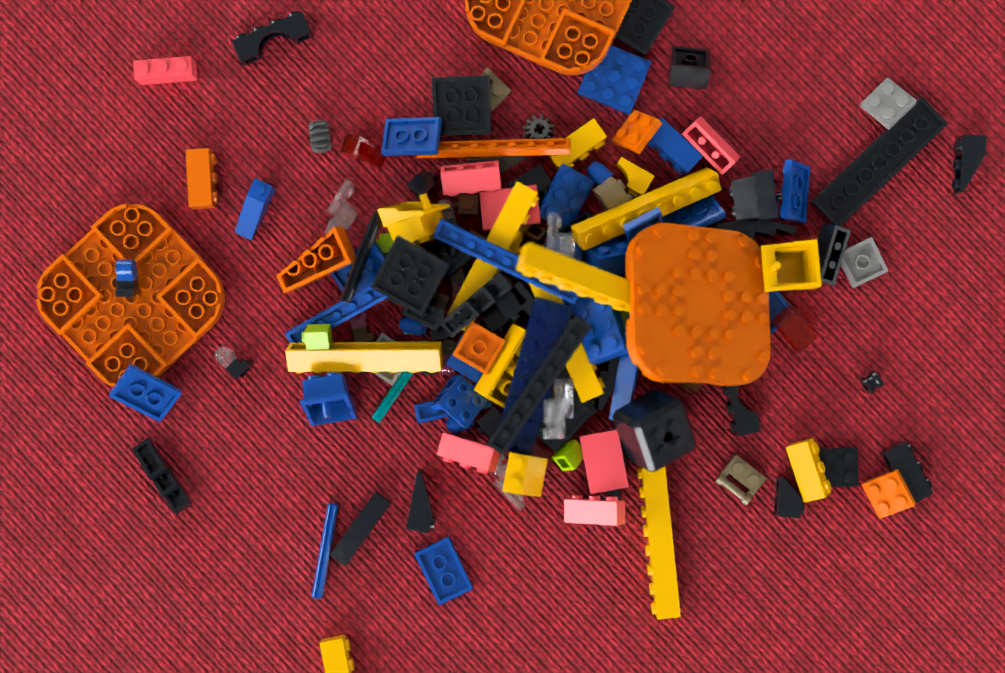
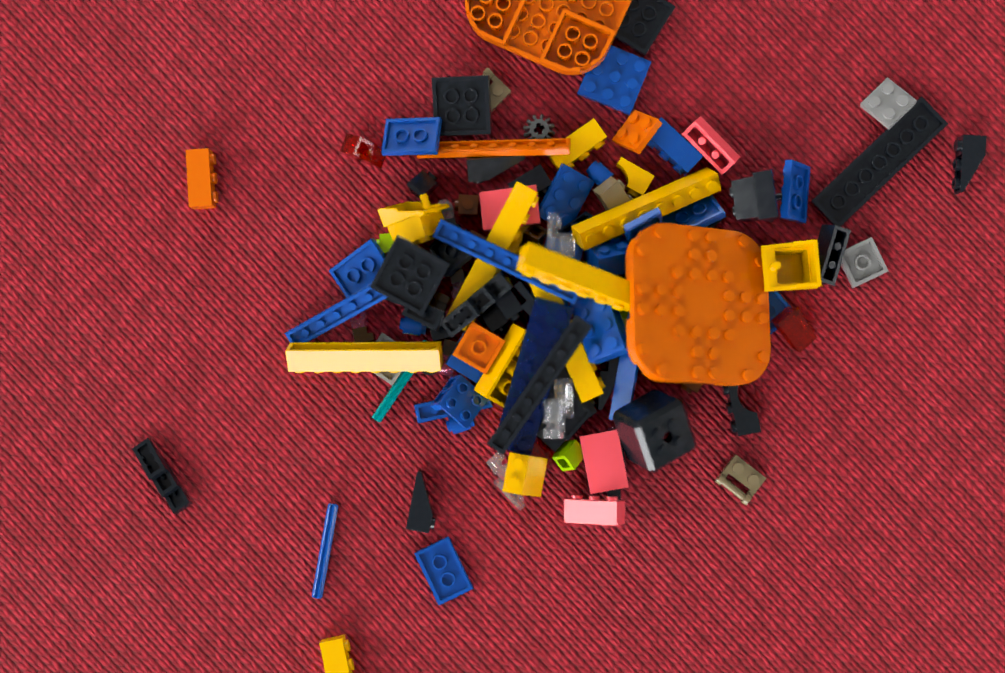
orange plate [36,204,225,387] -> none
blue plate [109,364,182,422] -> none
leg [115,260,139,297] -> none
coral brick [133,56,198,85] -> none
leg [215,346,253,380] -> none
black arch [232,11,313,66] -> none
blue slope [234,178,276,241] -> none
orange wedge [276,225,356,293] -> none
blue piece [300,372,357,426] -> none
brick [302,324,333,350] -> none
dark grey gear [309,120,331,153] -> none
clear plate [324,179,358,234] -> none
black slope [330,491,392,566] -> none
black axle [340,212,382,304] -> none
coral brick [437,433,500,474] -> none
coral brick [440,161,501,196] -> none
black slope [476,407,519,439] -> none
yellow brick [637,466,681,619] -> none
black slope [668,46,711,90] -> none
black slope [714,220,797,239] -> none
black slope [773,476,804,518] -> none
yellow brick [786,438,831,503] -> none
black plate [818,447,859,487] -> none
black wheel [859,370,884,394] -> none
orange plate [861,469,916,519] -> none
black brick [880,441,934,503] -> none

